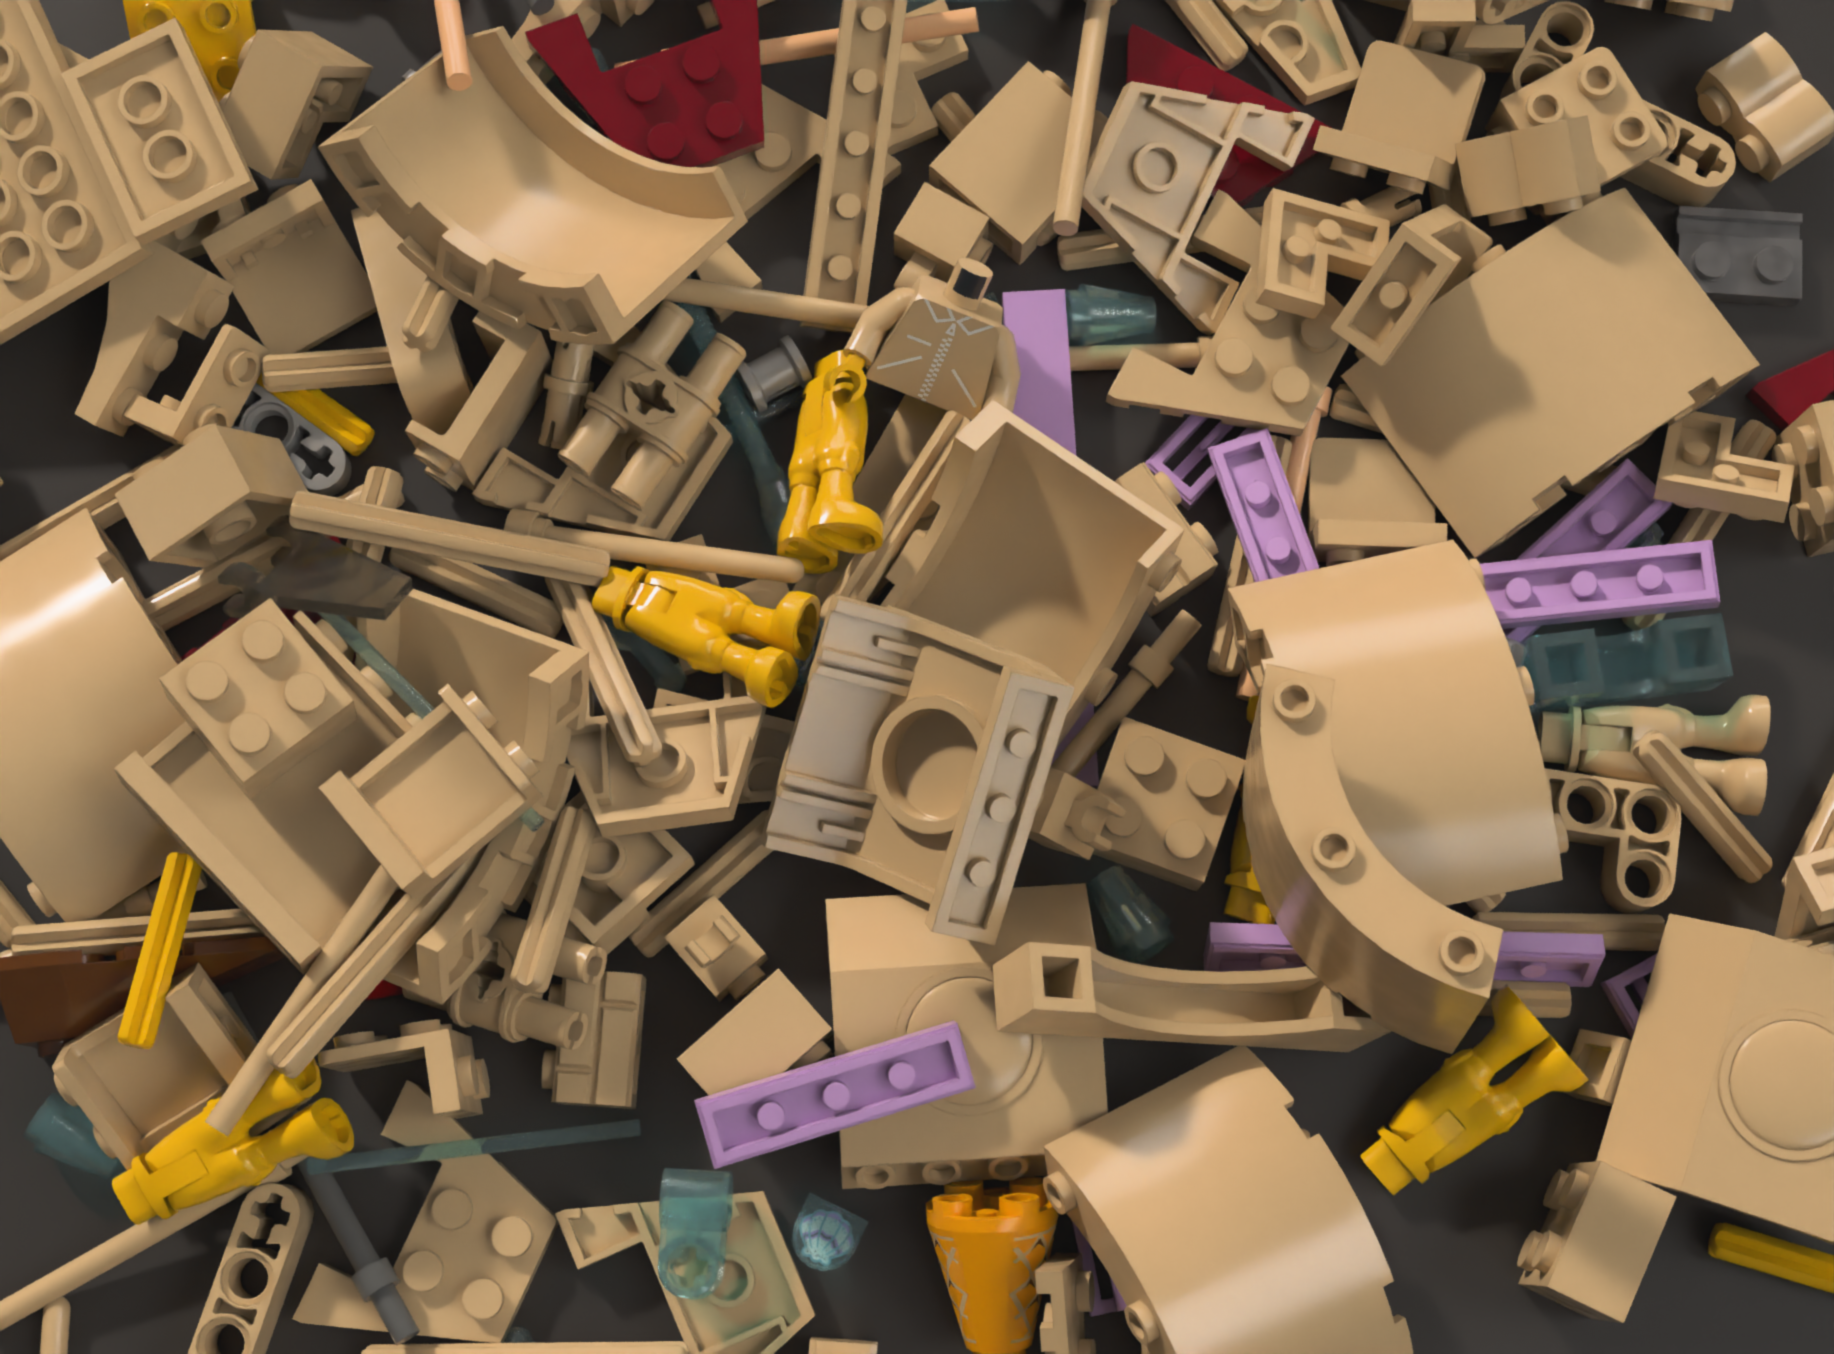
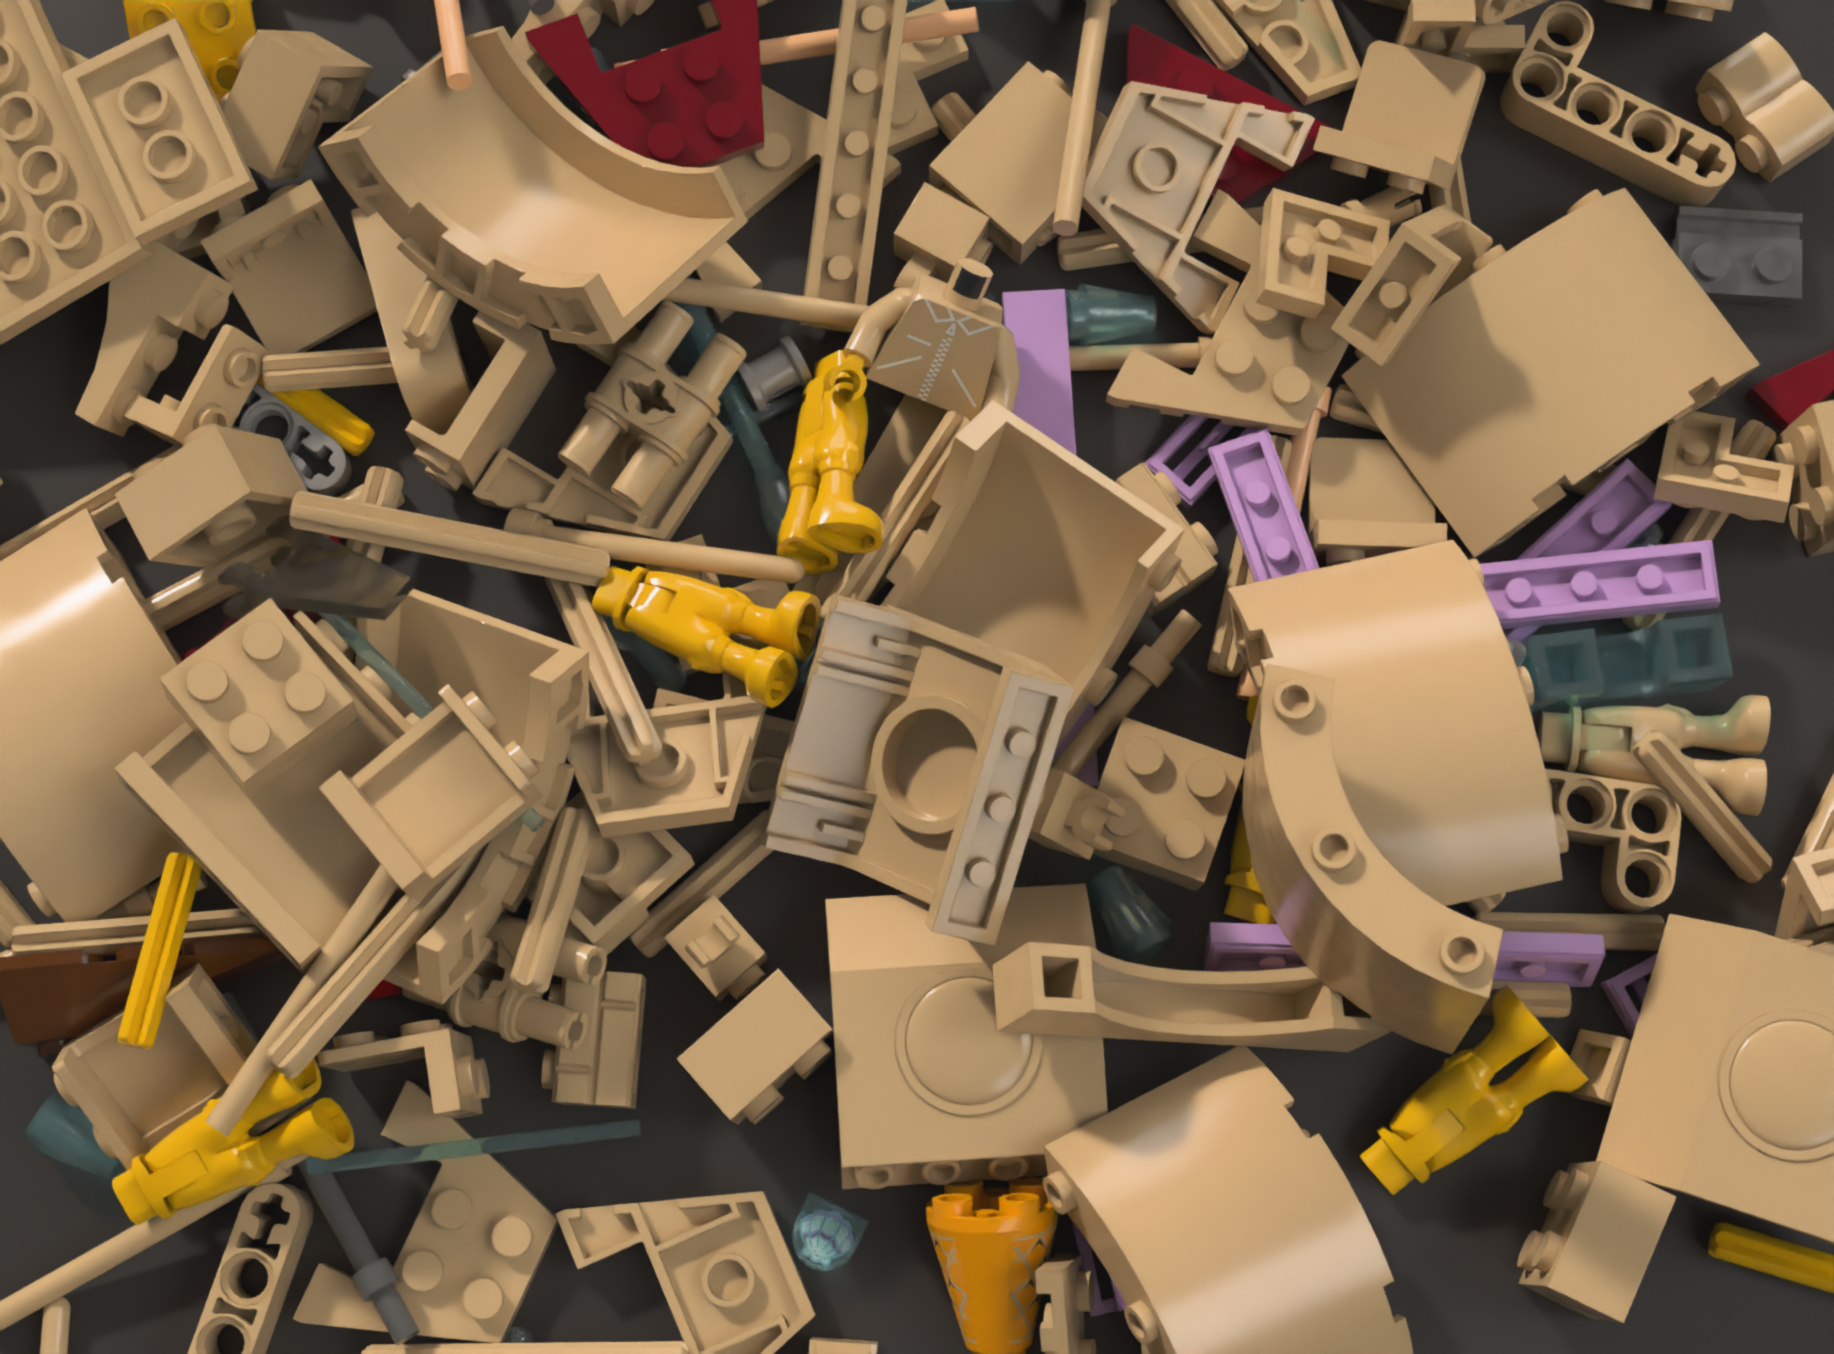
tan axle [388,547,564,638] -> none
tan pin [538,341,595,449] -> none
clear light blue piece [658,1168,733,1300] -> none
lavender tile [694,1020,976,1169] -> none
tan brick [1455,115,1601,226] -> none
tan bracket [1485,47,1667,226] -> none

